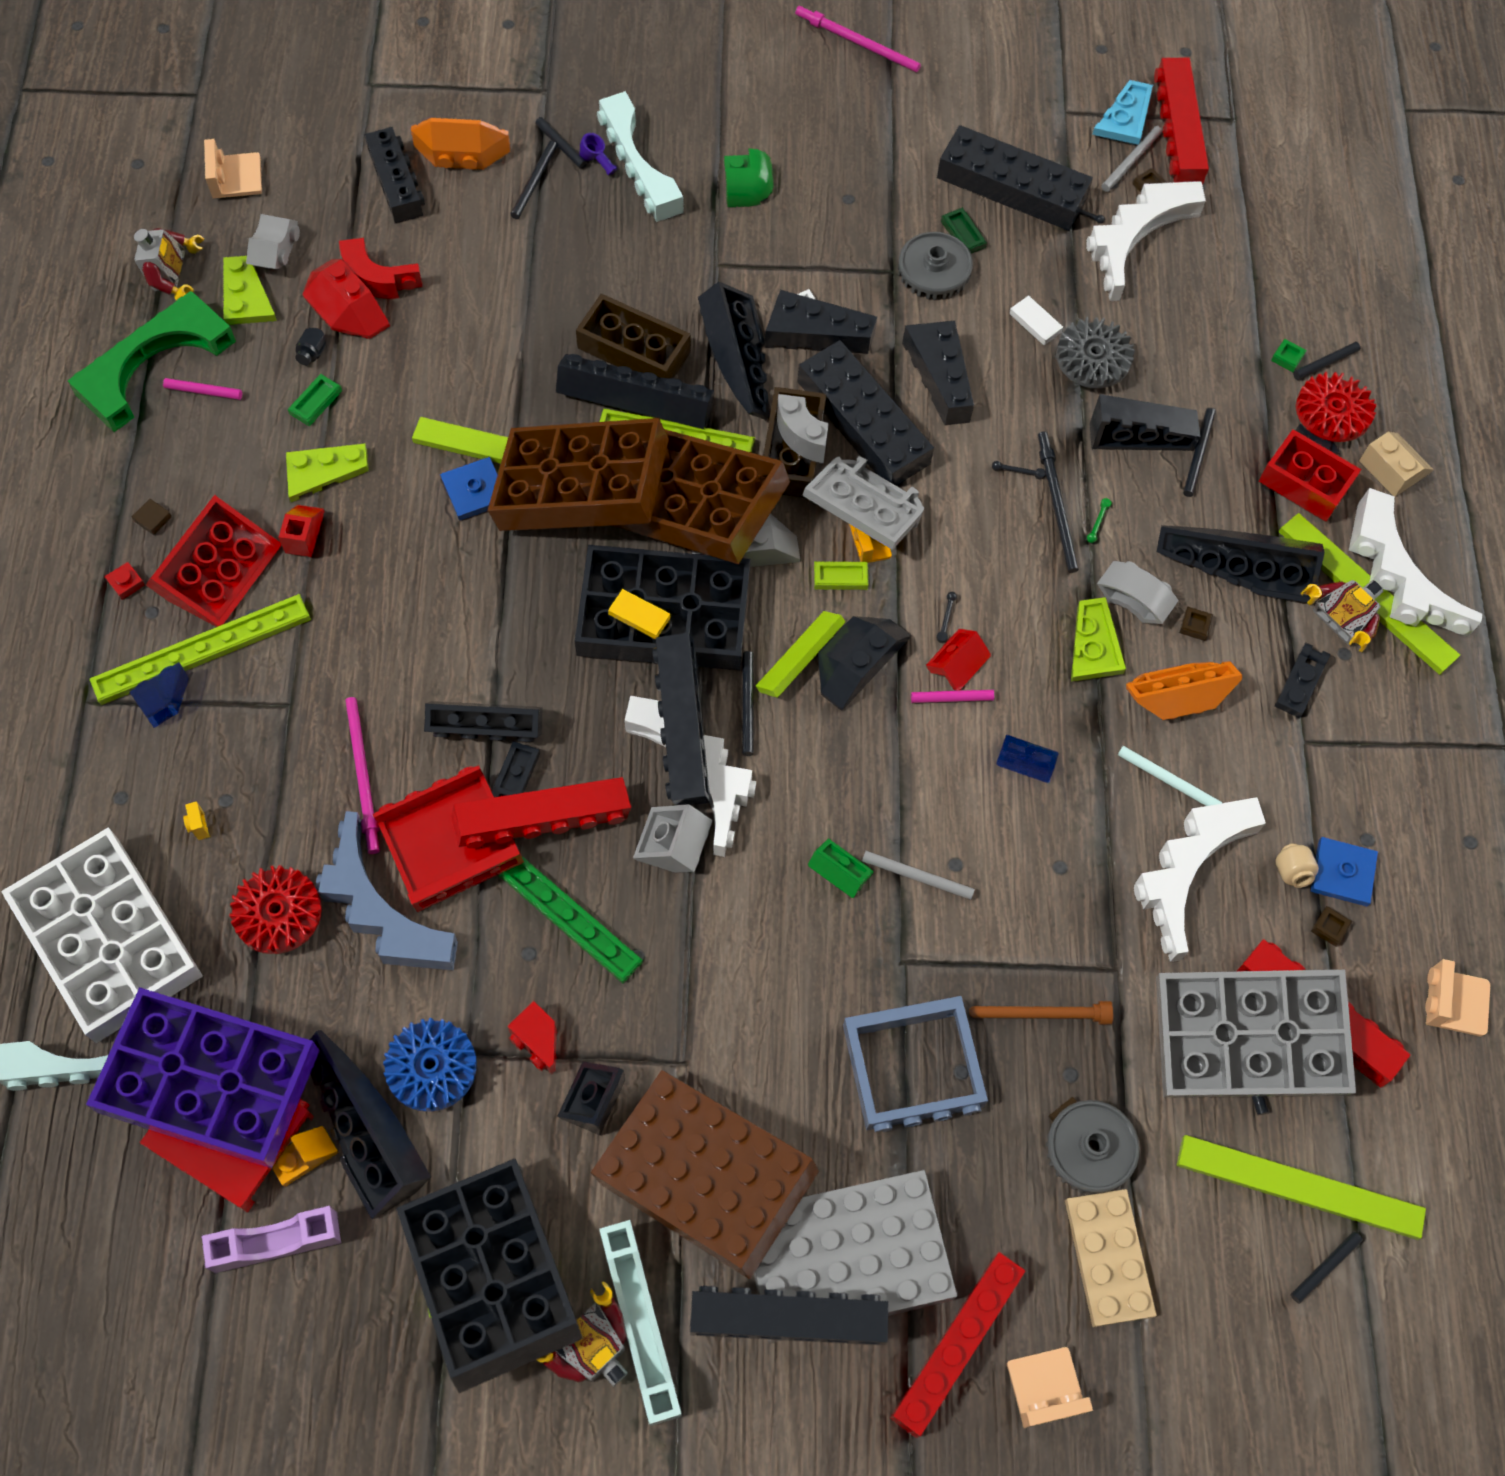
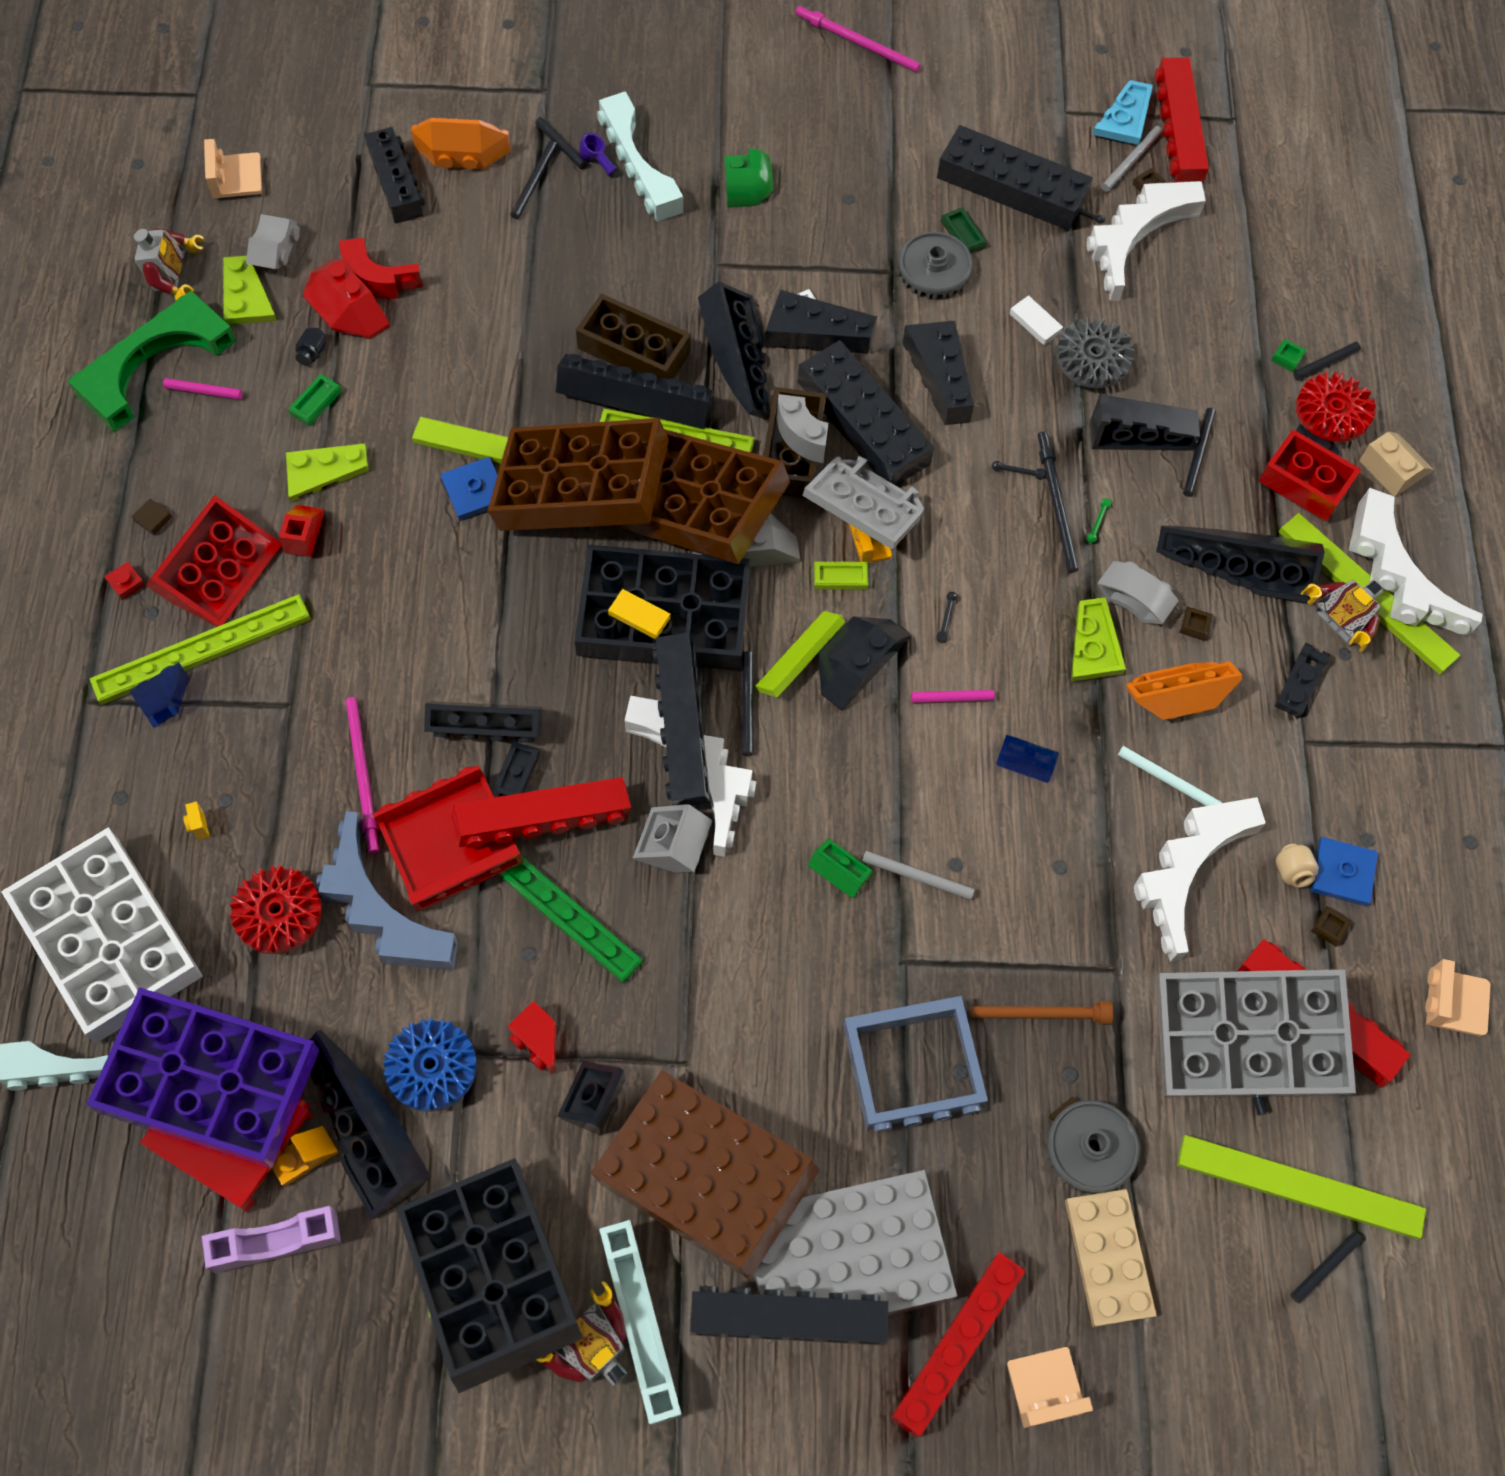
red panel [926,629,991,691] -> none

